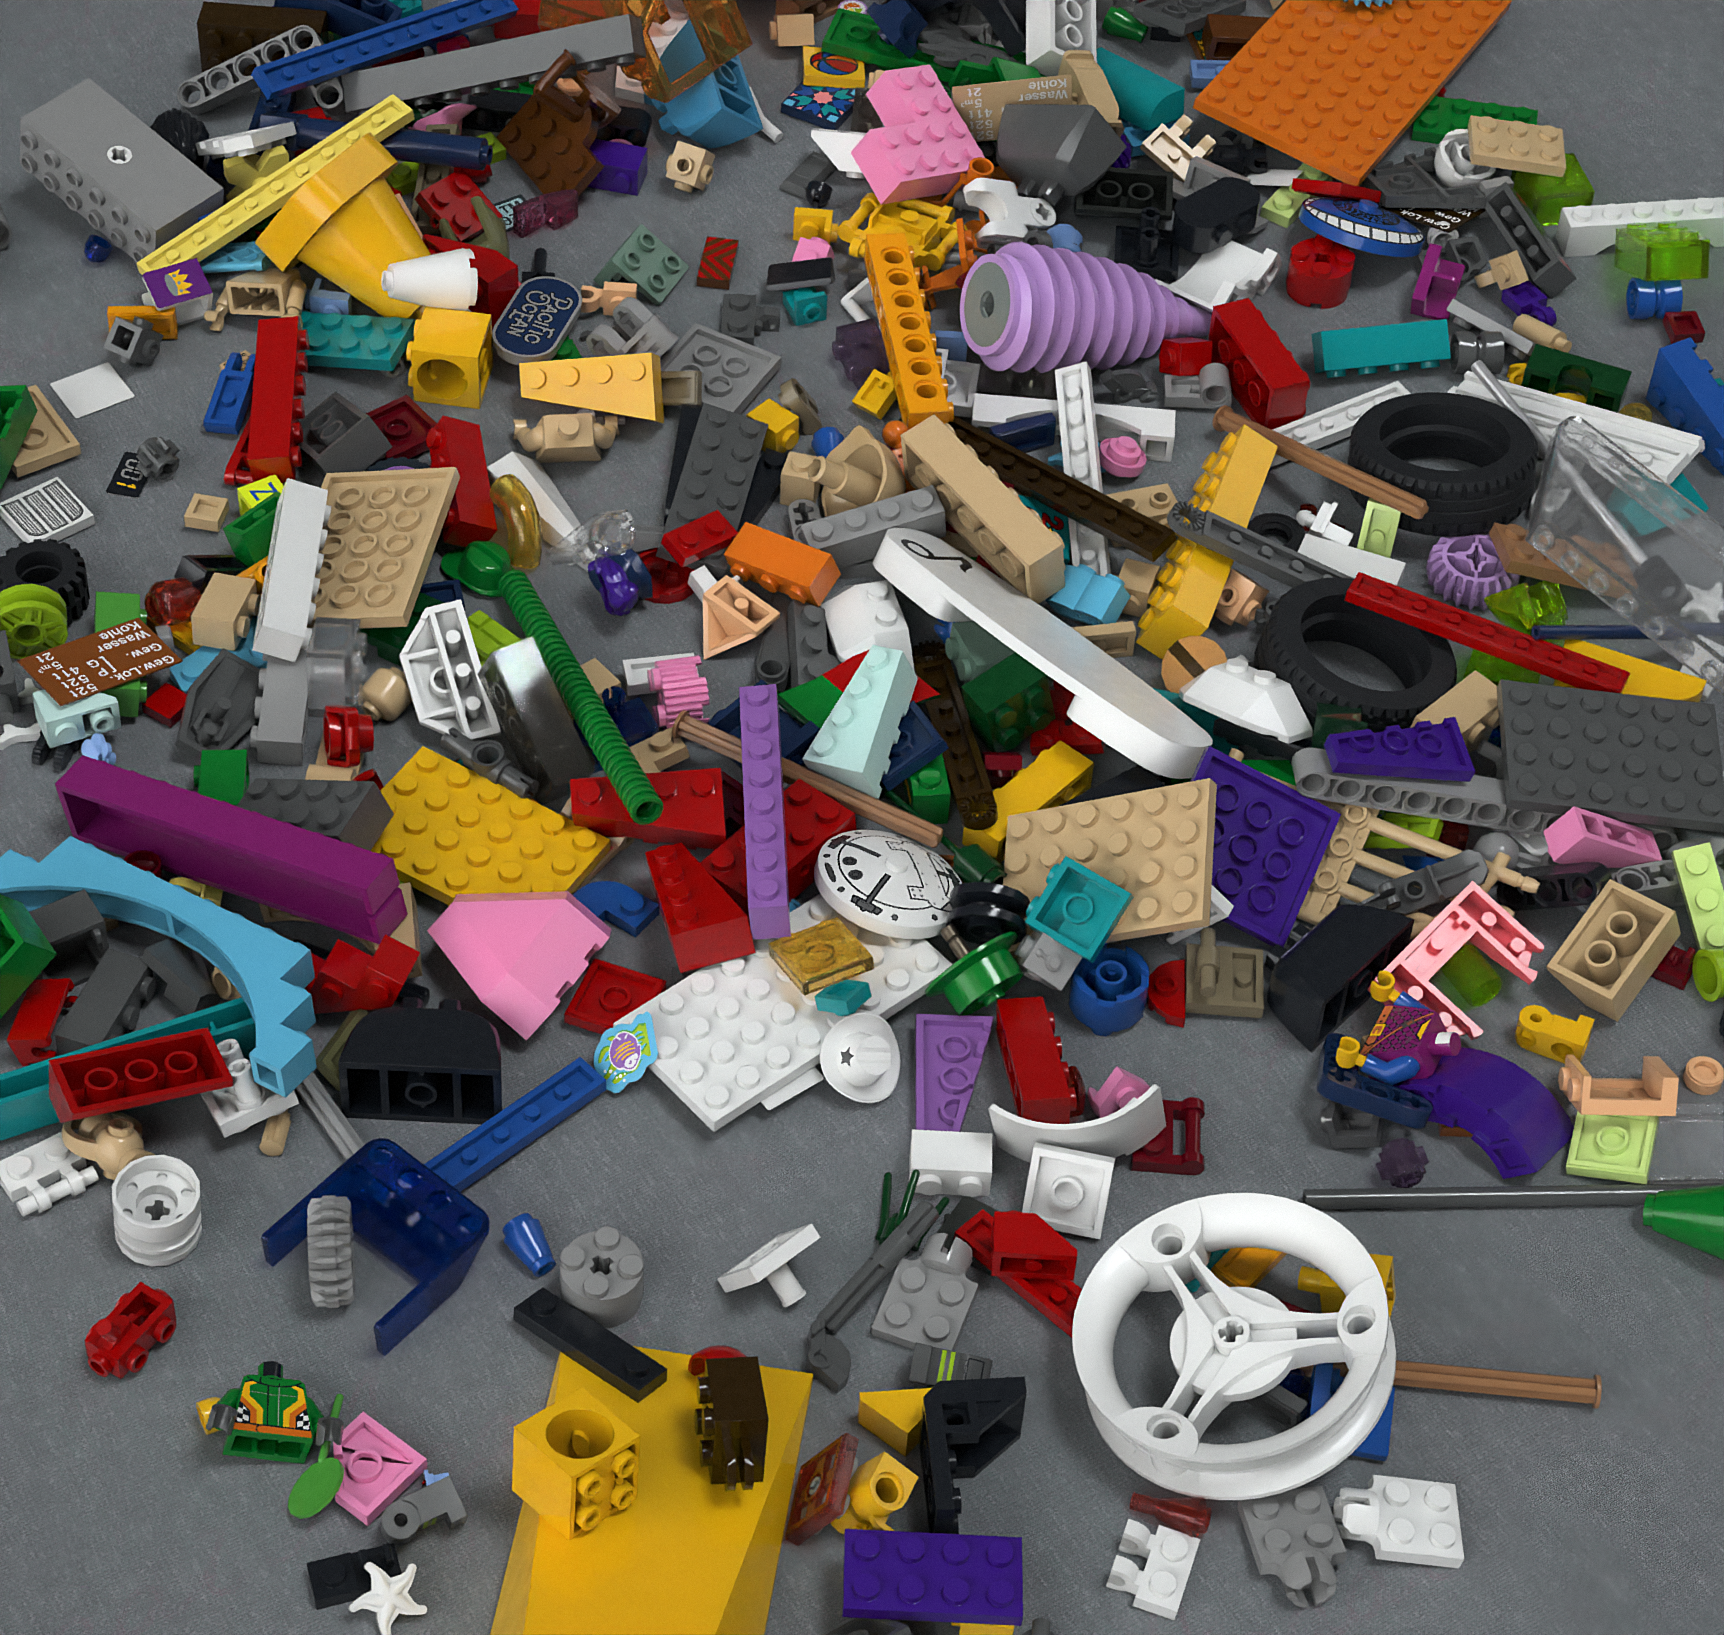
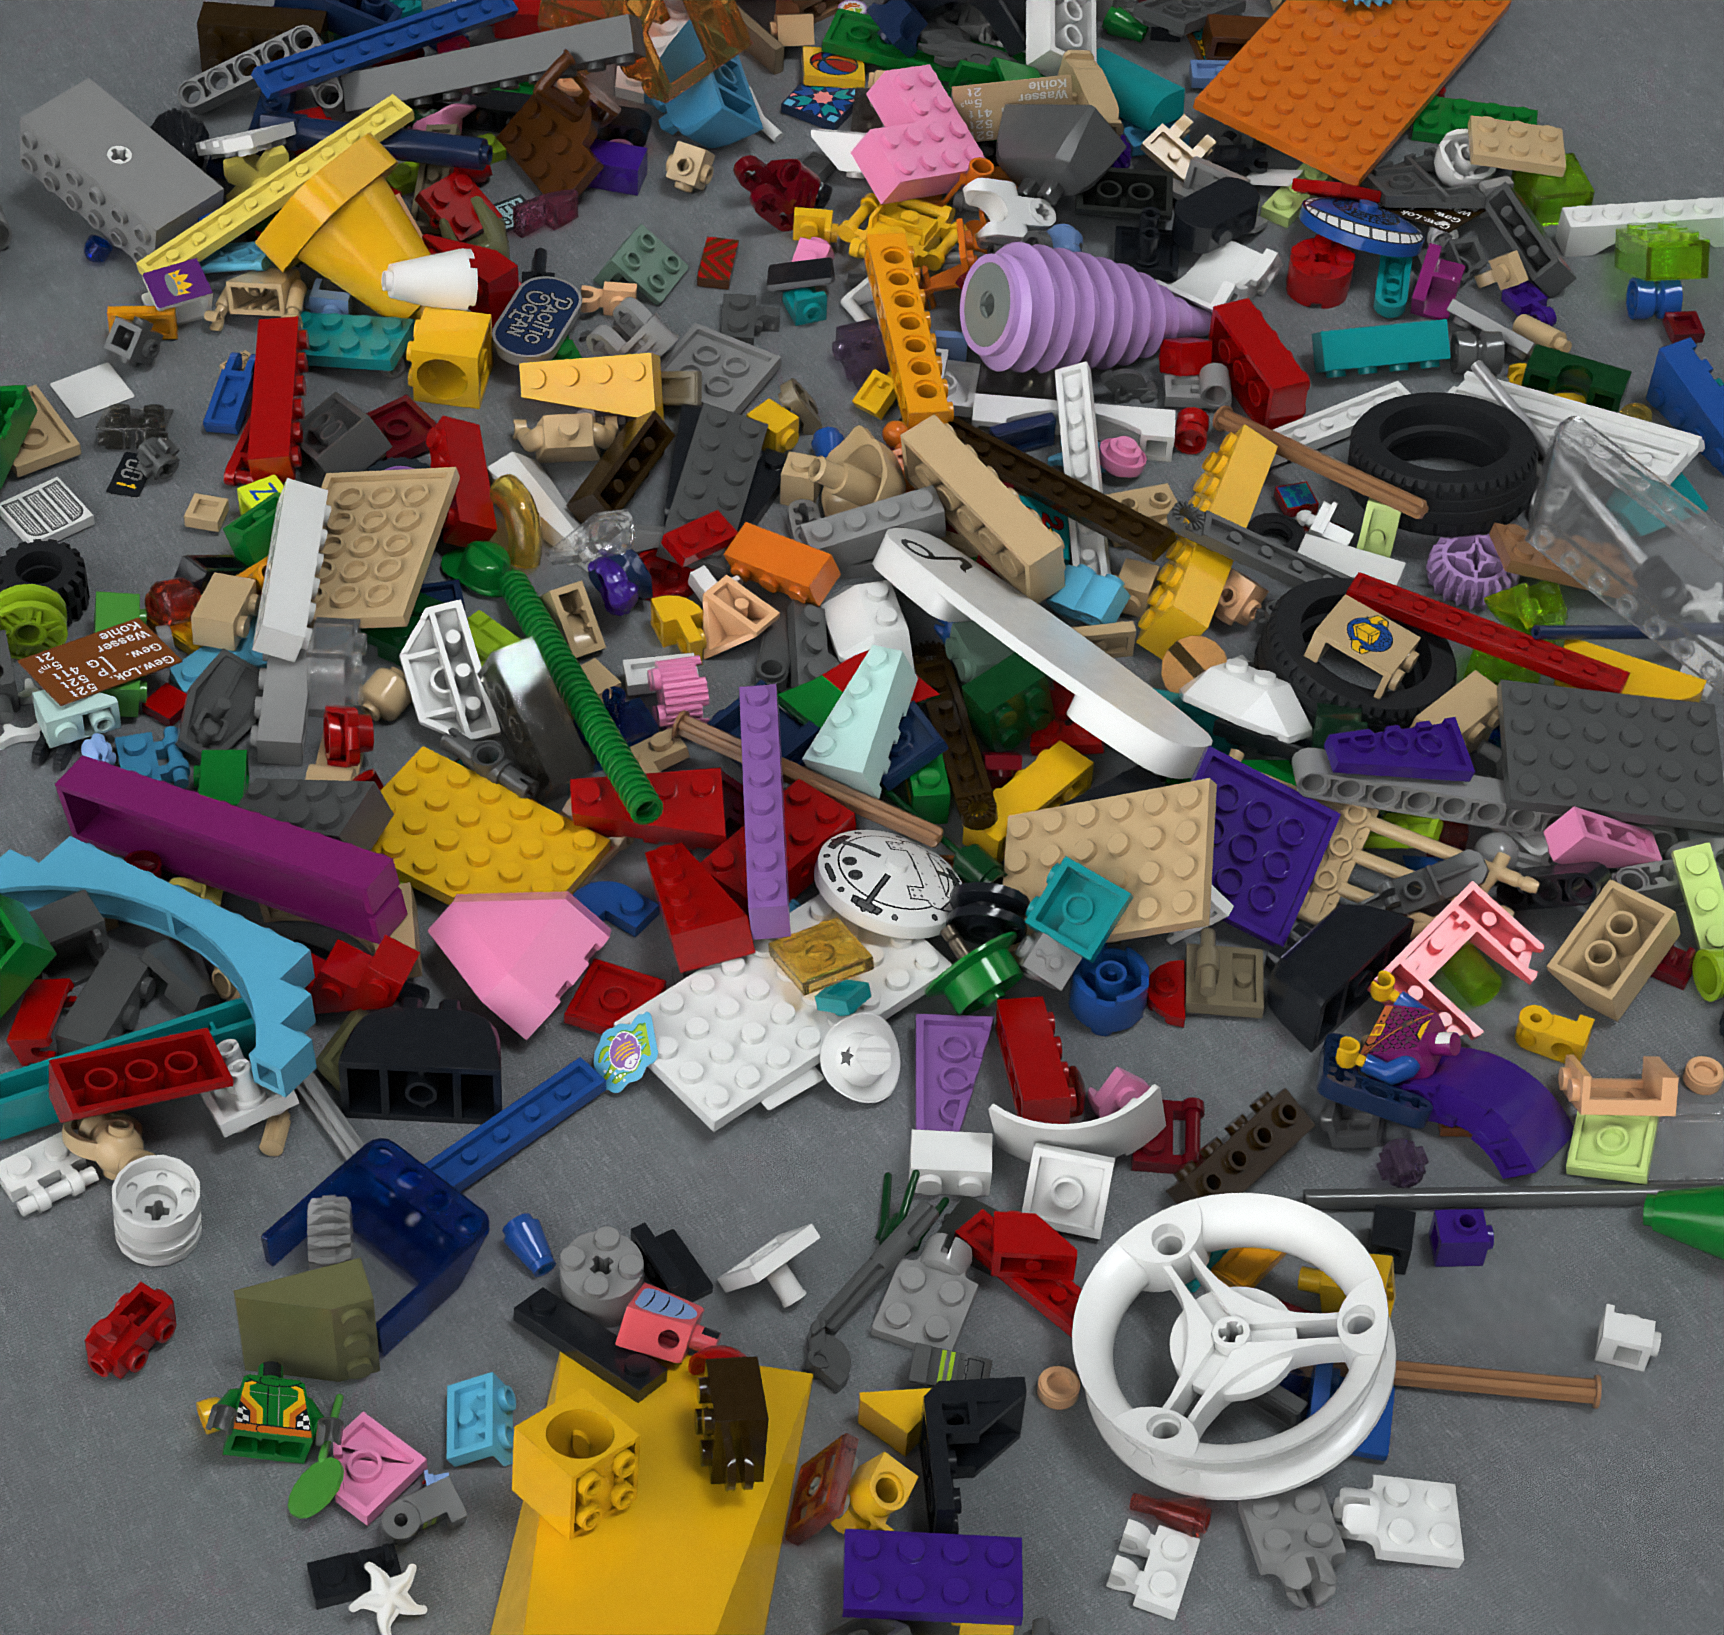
none -> clear smoke hinge [95,404,174,450]
none -> dark azure plate [115,726,191,789]
none -> olive slope [233,1258,380,1382]
none -> medium azure bracket [447,1372,516,1467]
none -> tan arch [540,580,606,658]
none -> dark brown brick [566,410,675,531]
none -> coral torso [615,1282,721,1363]
none -> black panel [631,1222,713,1302]
none -> yellow brick [651,595,707,666]
none -> dark tan tile [722,1,784,75]
none -> dark red piece [733,155,821,232]
none -> light nougat tile [1037,1366,1080,1410]
none -> dark brown brick [1166,1088,1315,1204]
none -> red wheel [1174,407,1210,455]
none -> tile [1274,481,1319,517]
none -> tan panel [1304,594,1421,700]
none -> black brick [1367,1205,1416,1275]
none -> teal plate [1373,255,1412,318]
none -> dark purple brick [1428,1209,1494,1267]
none -> white brick [1594,1304,1661,1371]

